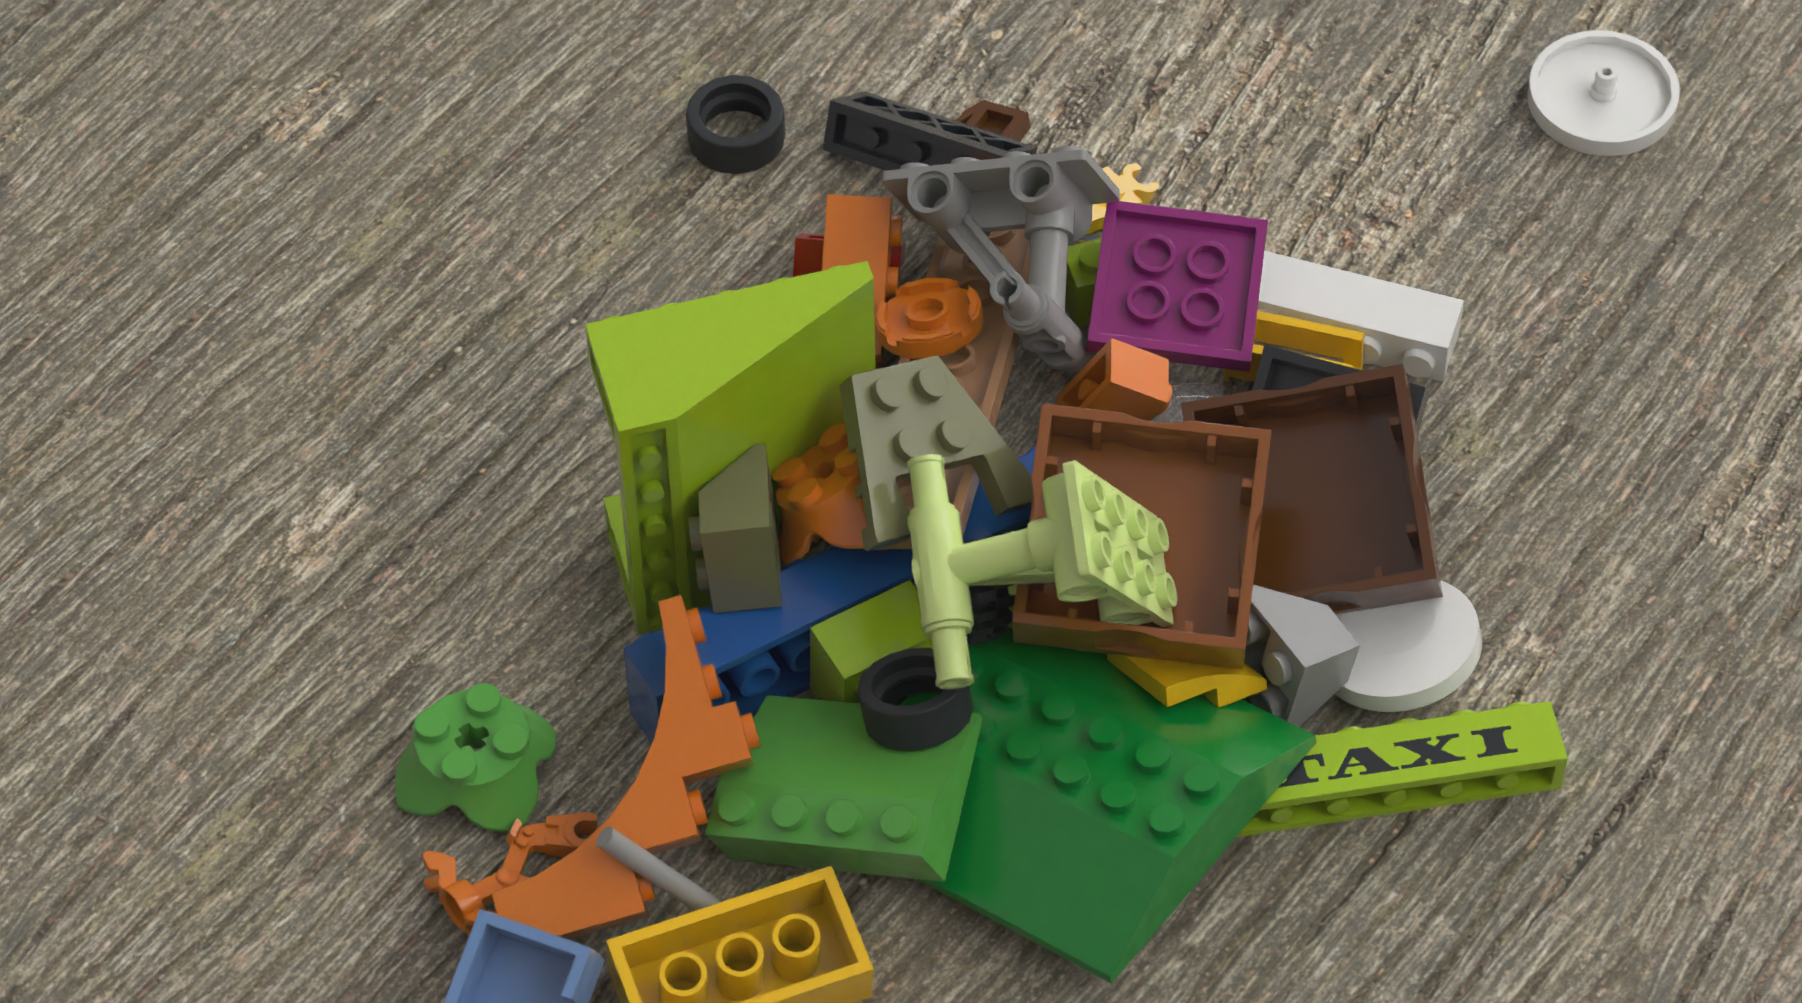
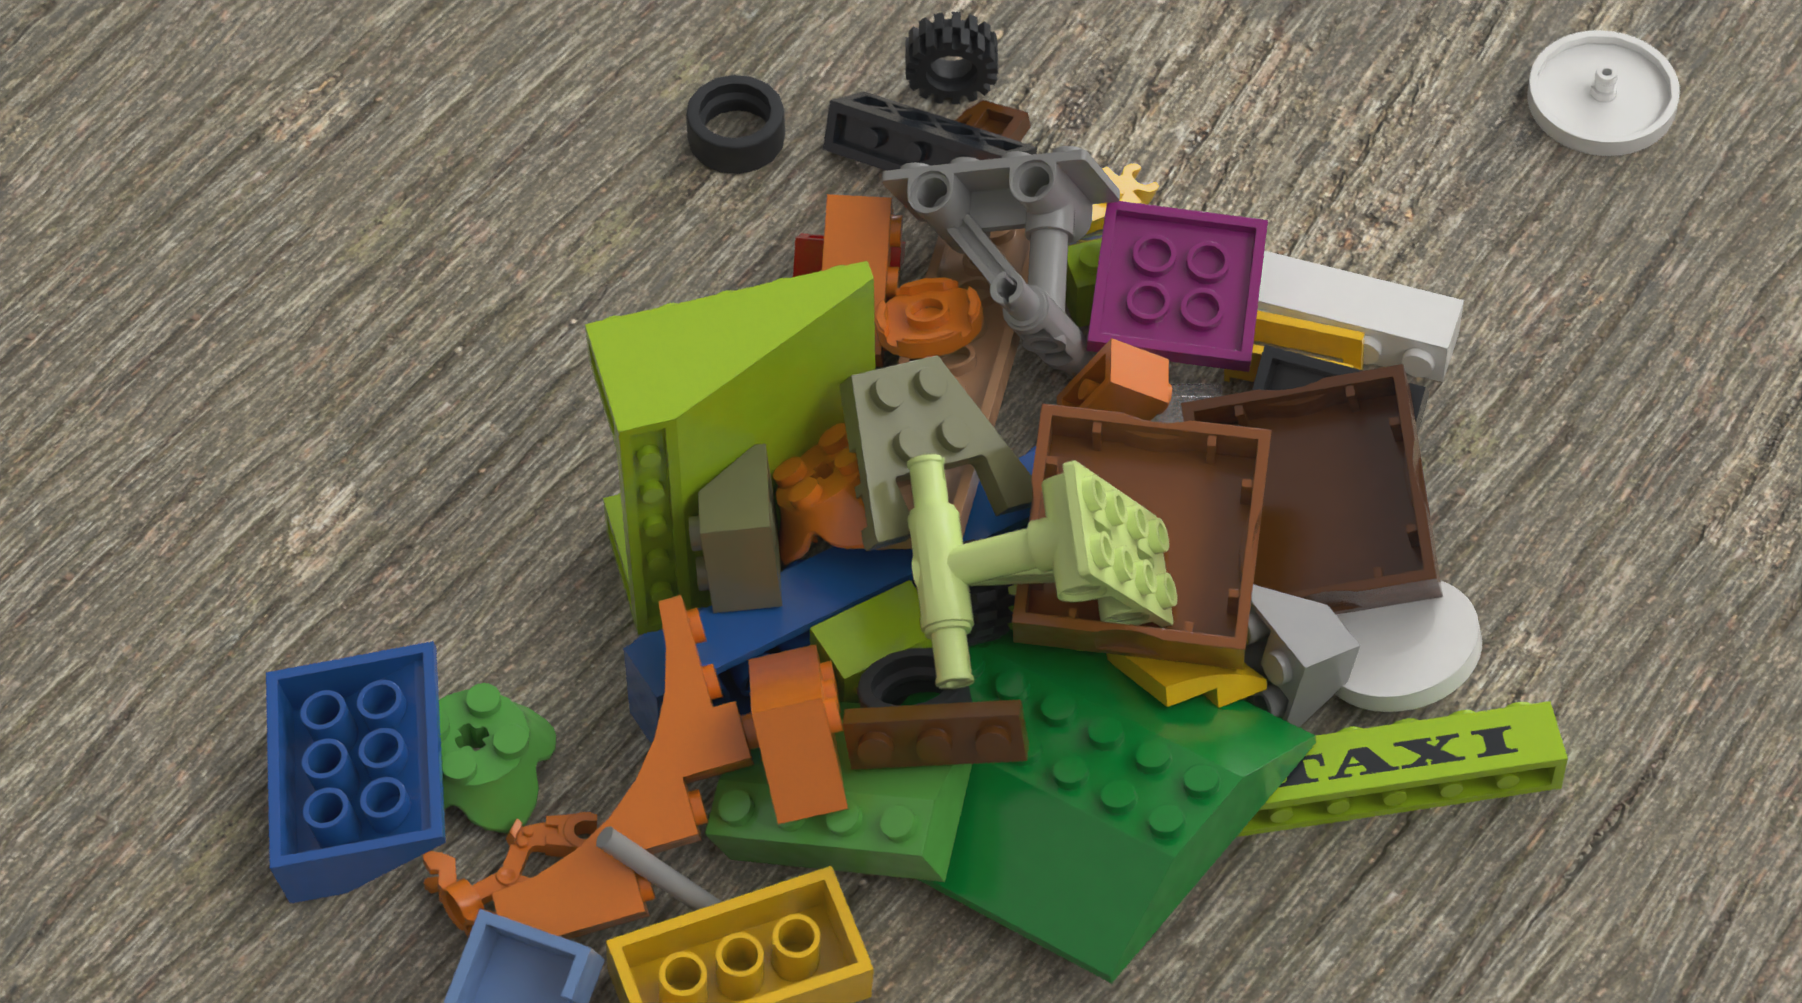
none -> blue slope [266,641,446,904]
none -> orange wedge [748,644,848,824]
none -> reddish brown plate [842,700,1029,770]
none -> black tyre [905,12,998,104]

